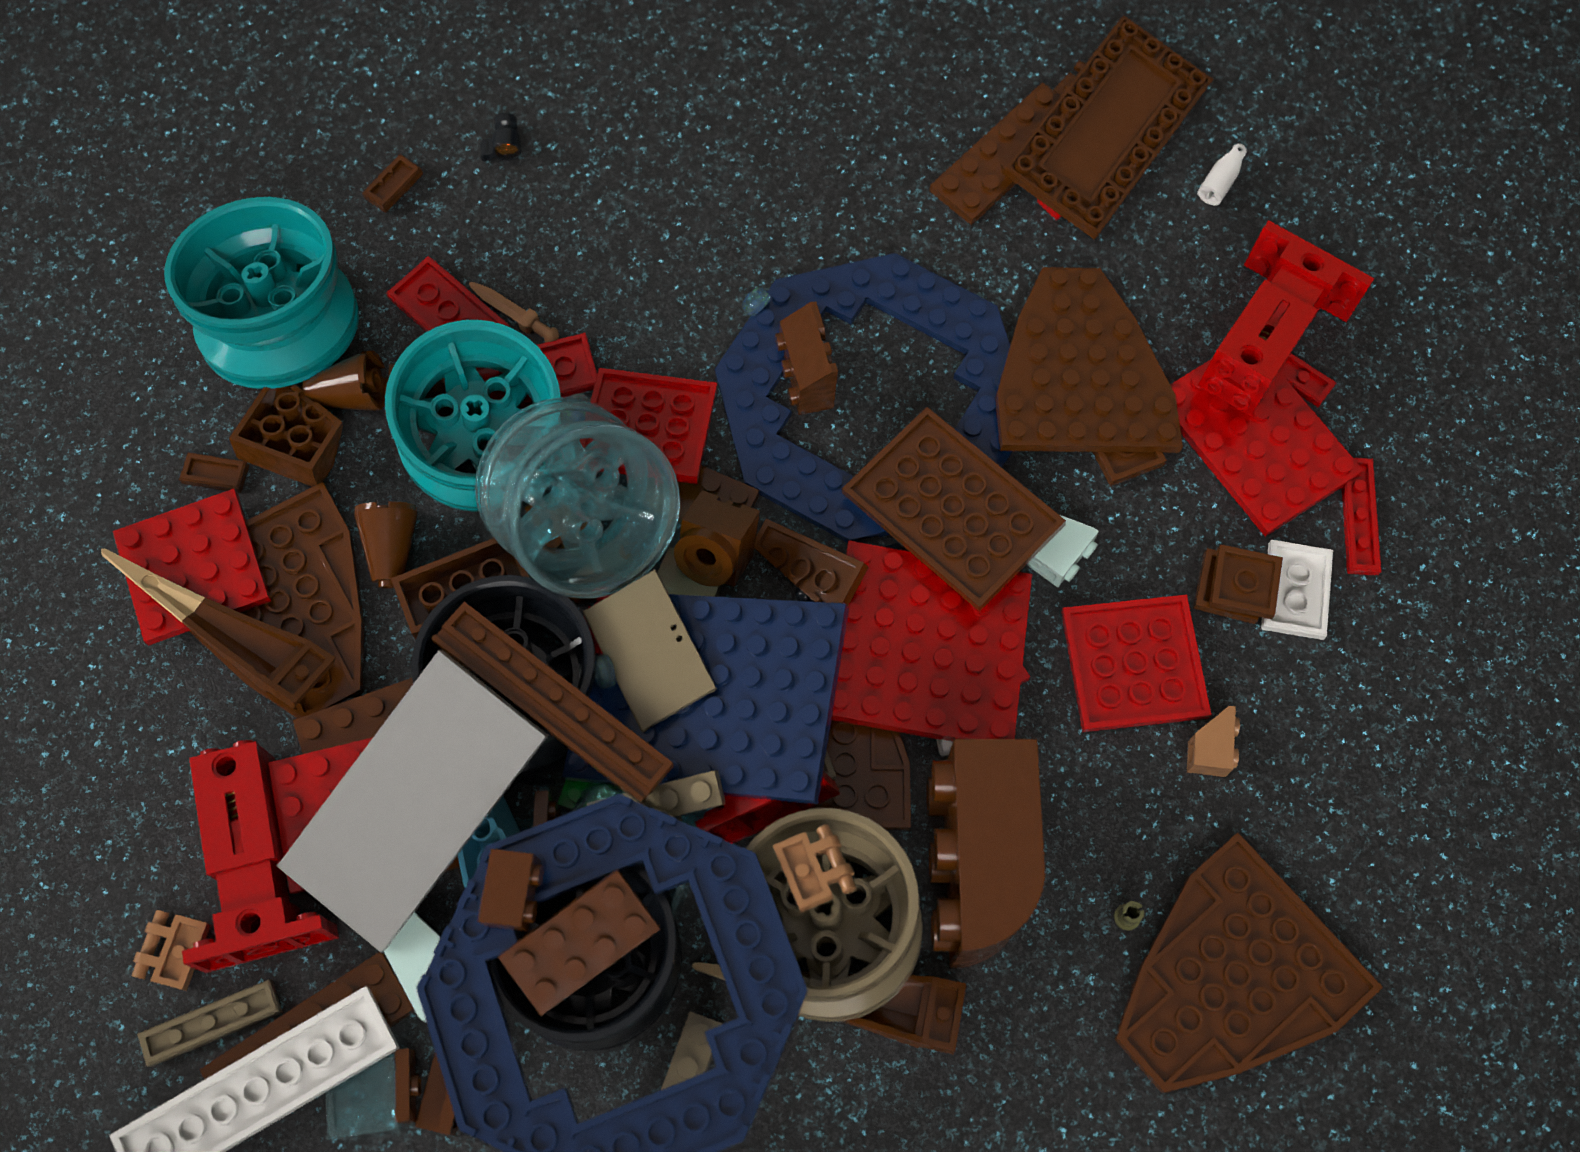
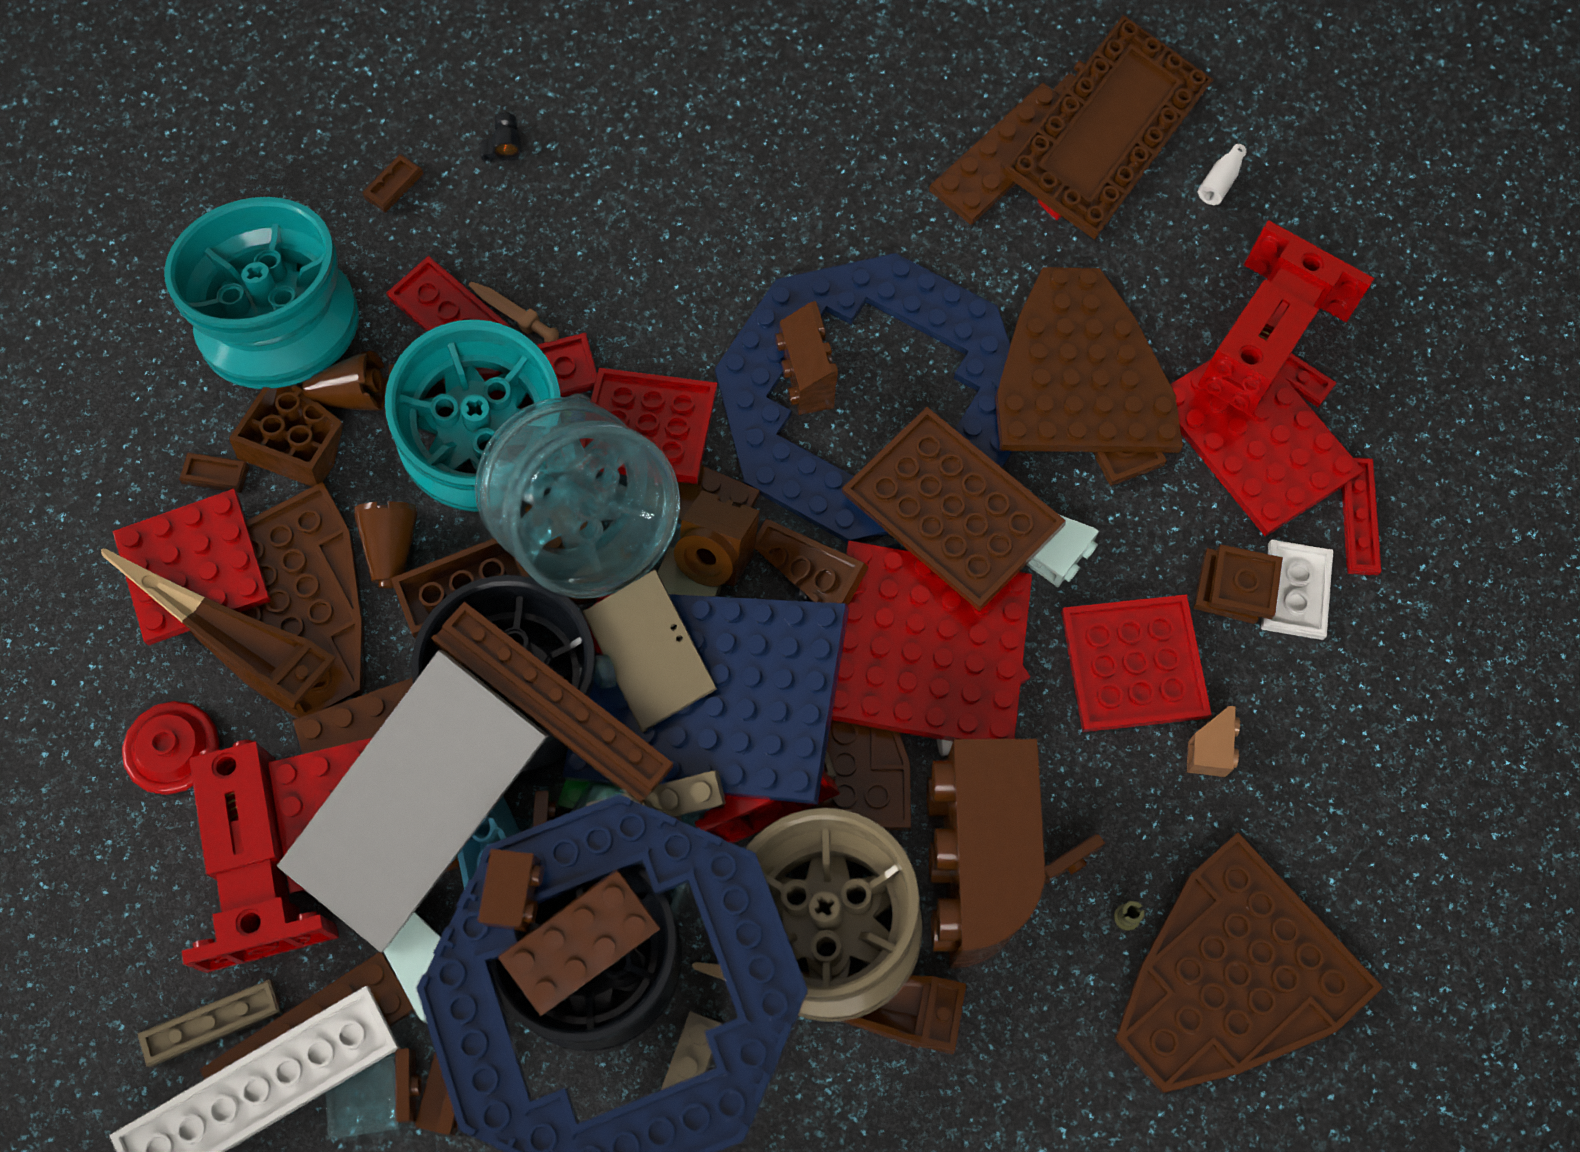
medium nougat plate [131,910,211,991] -> none
clear light blue tile [742,287,770,316] -> none
medium nougat plate [773,824,856,913] -> none
none -> red piece [122,701,220,795]
none -> reddish brown plate [1044,833,1105,884]

